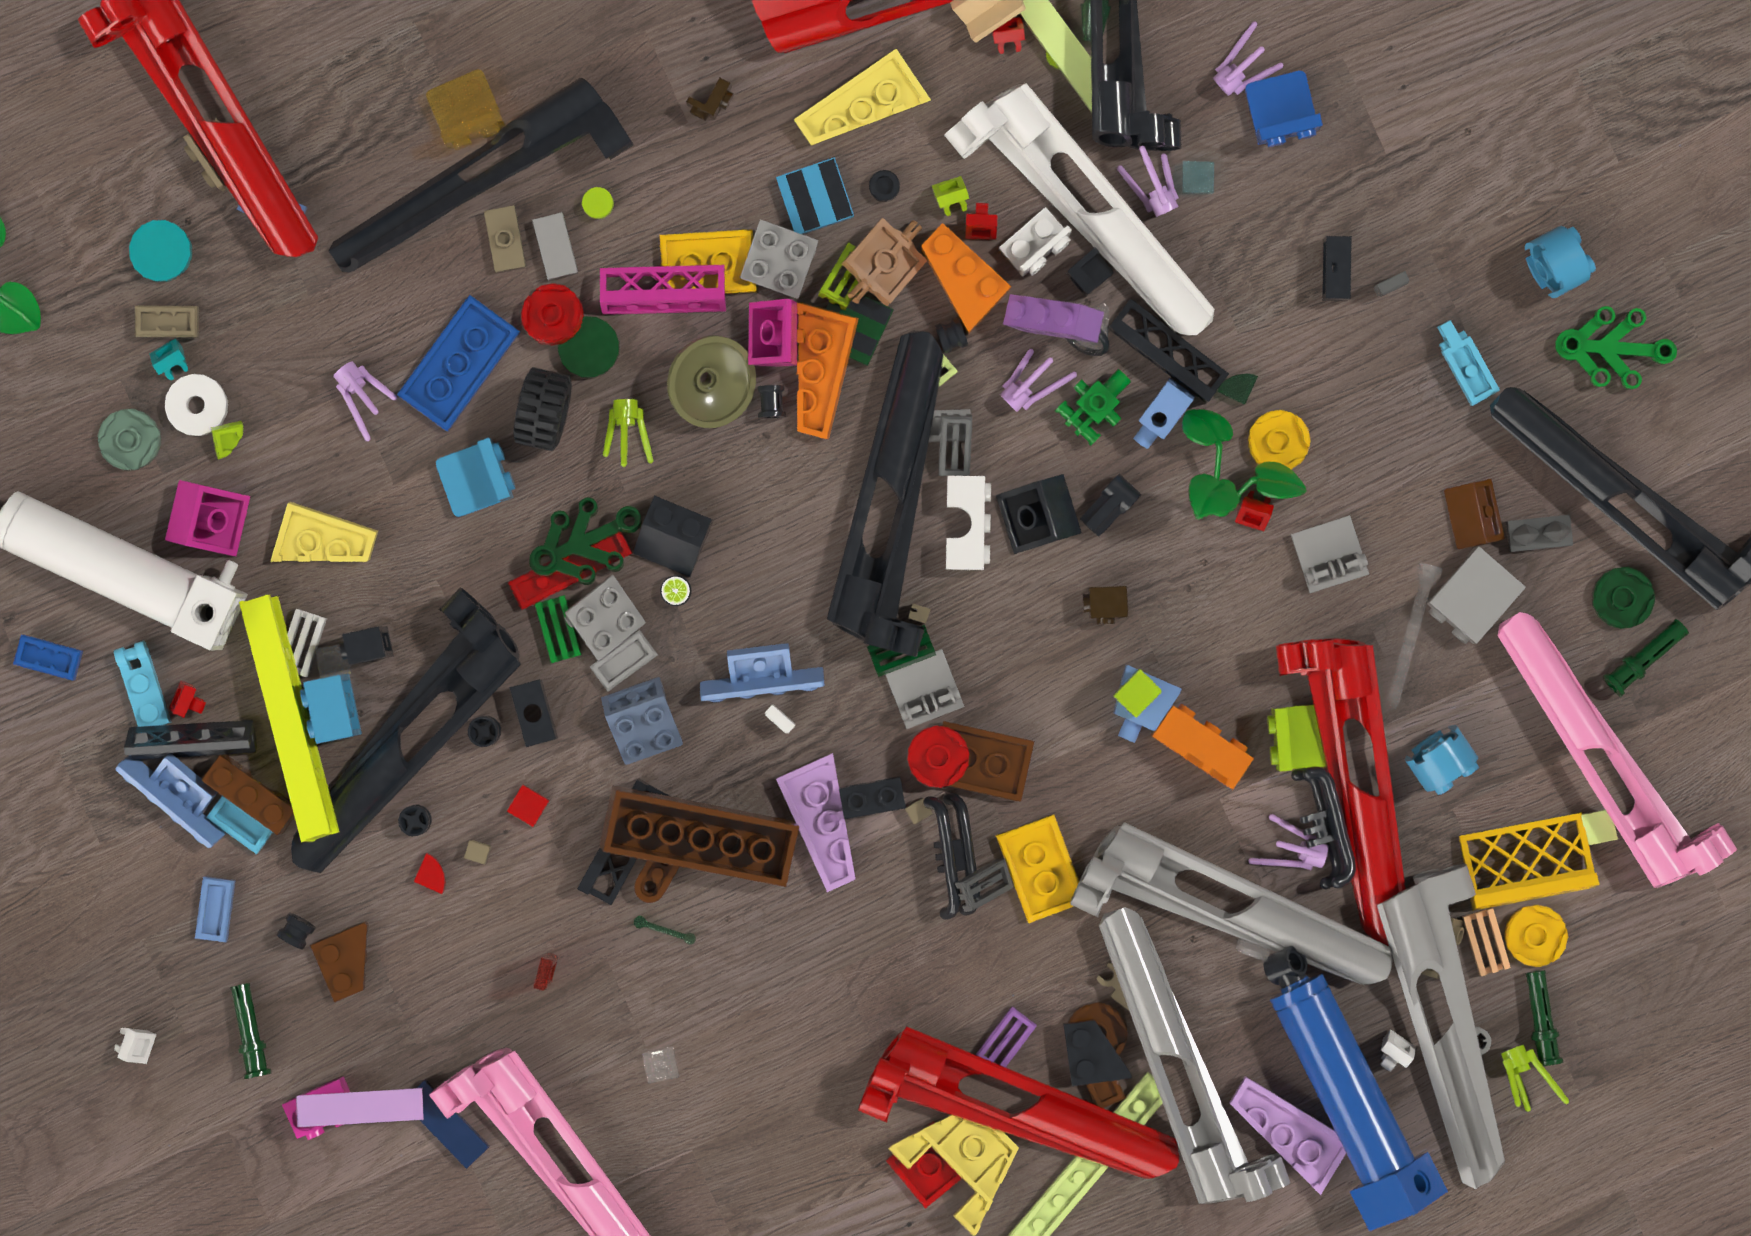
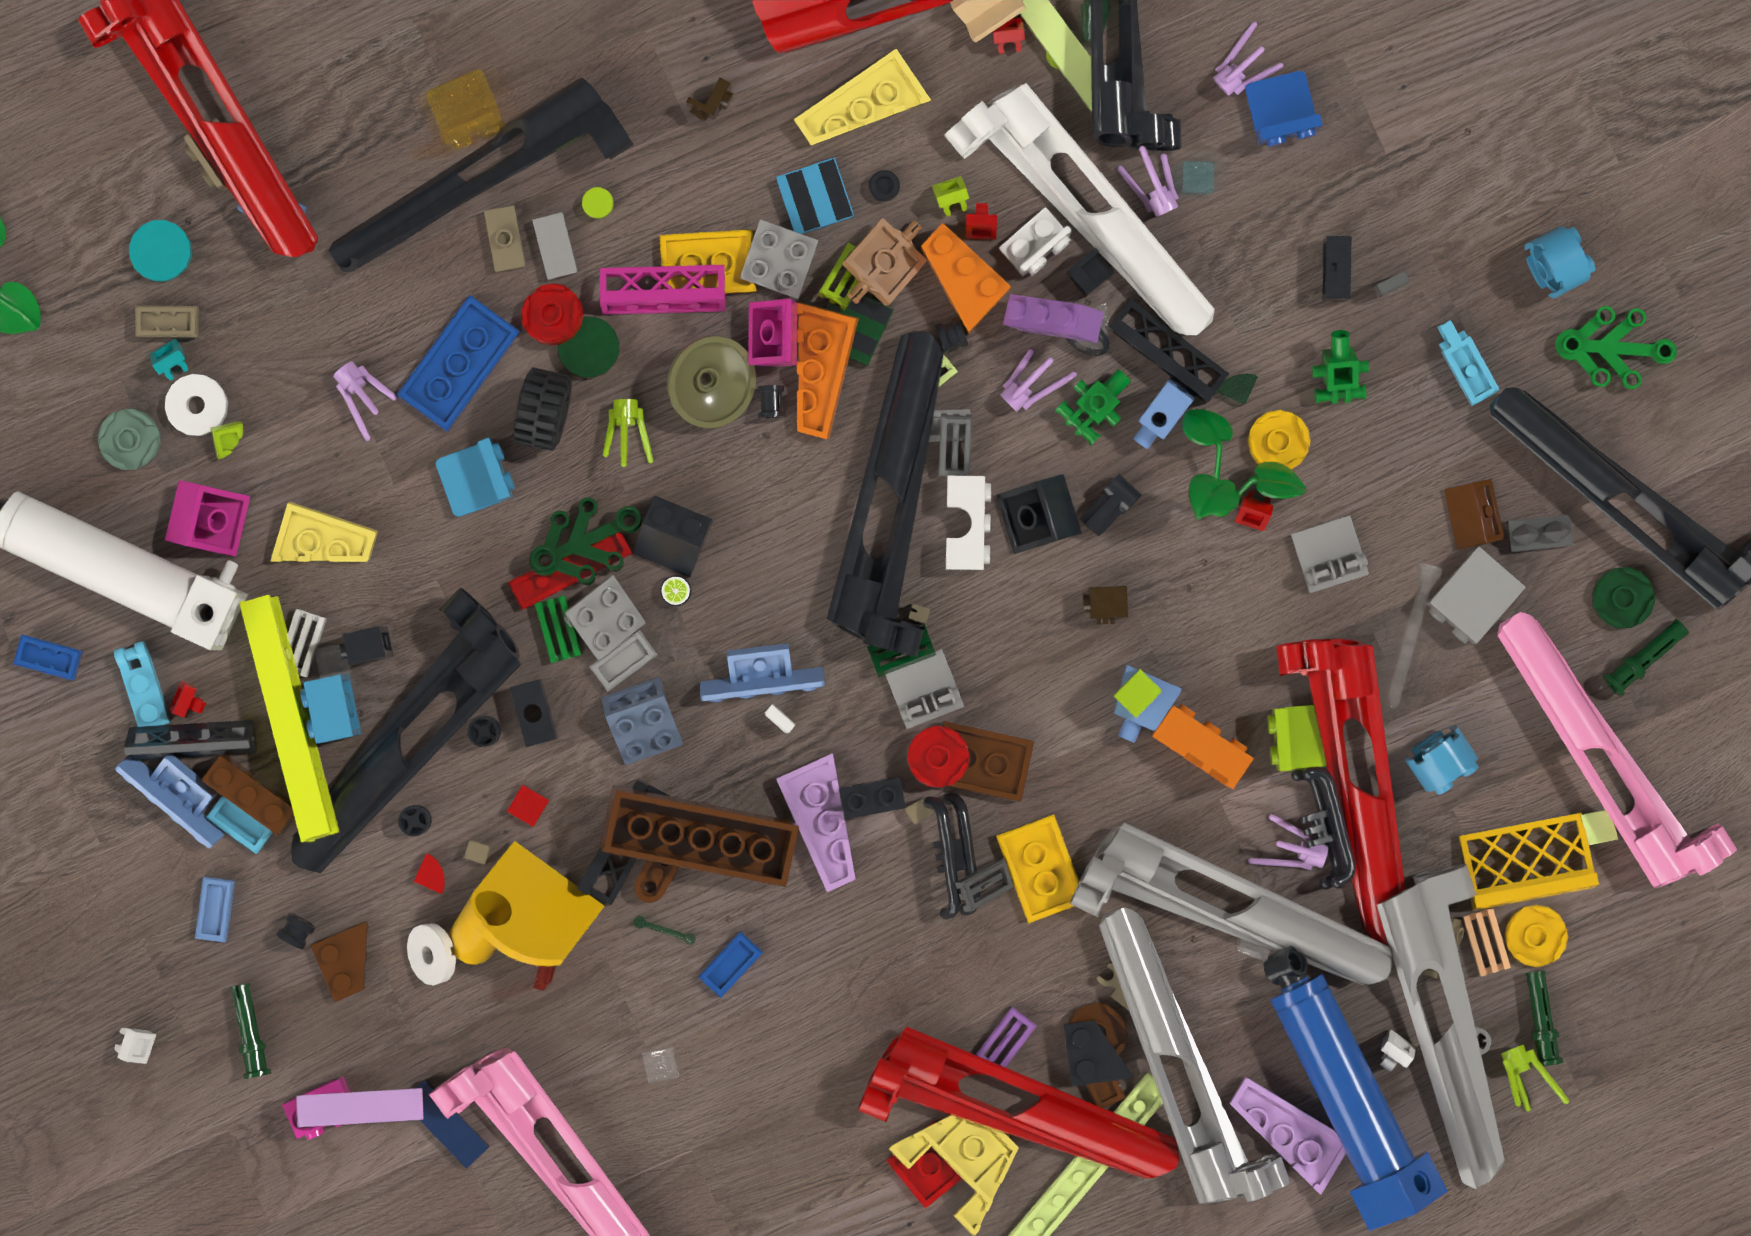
none -> white tile [407,923,456,986]
none -> yellow piece [448,841,604,966]
none -> blue tile [698,931,763,998]
none -> green piece [1311,330,1369,404]

